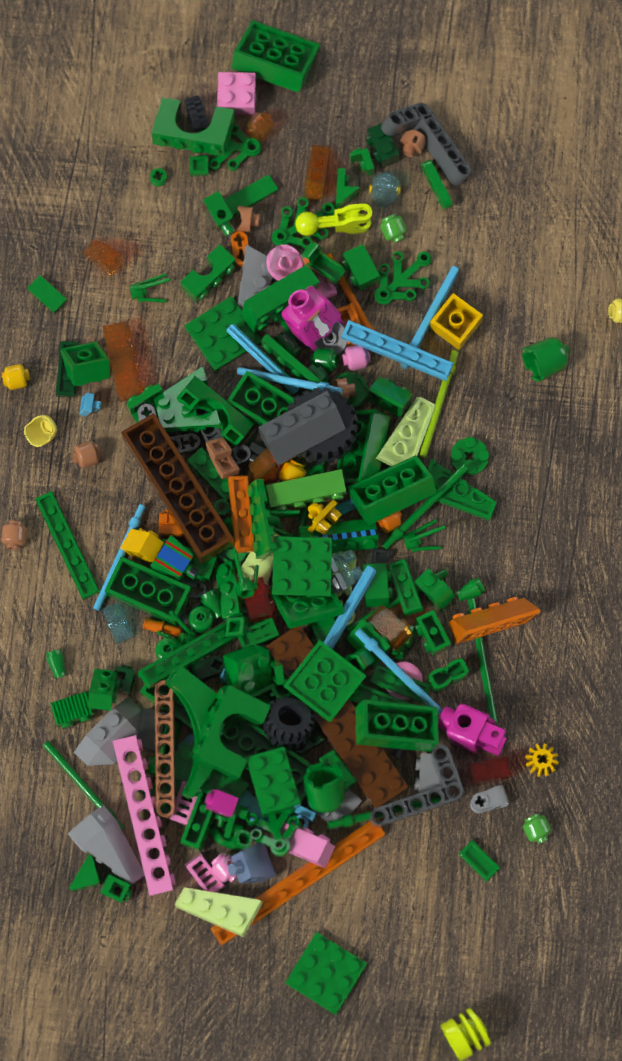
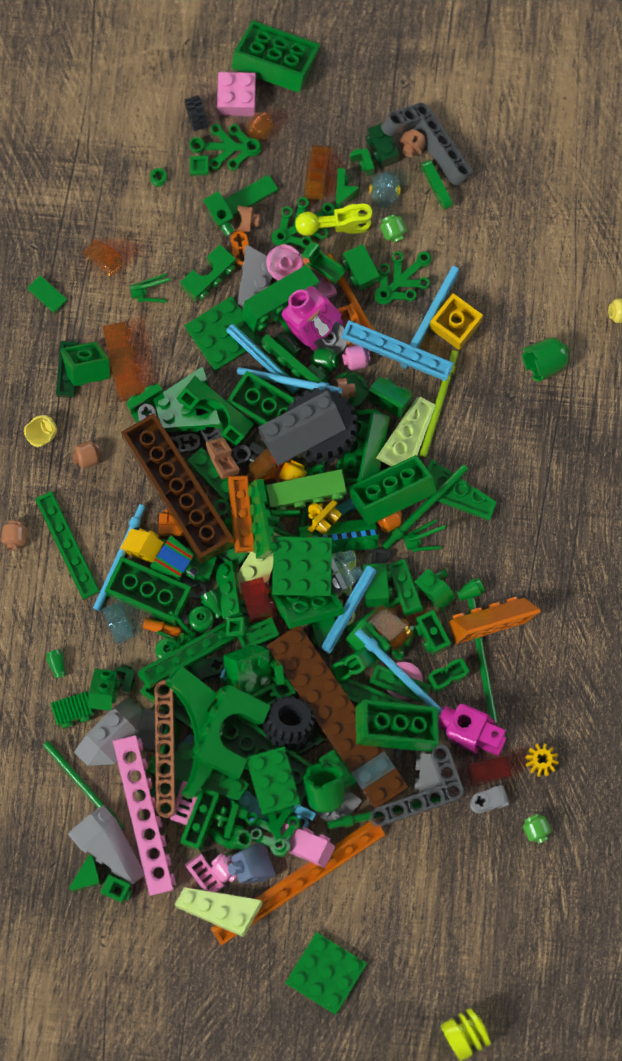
yellow head [2,364,30,390] -> none
medium azure tile [79,393,101,417] -> none
green arch [151,97,235,156] -> none
dark pink brick [205,790,239,817] -> none
green plant [229,548,259,598] -> none
green plate [283,640,366,723] -> none
green plate [451,437,489,476] -> none
green tile [458,840,500,882] -> none
none -> clear light blue plate [351,752,395,790]

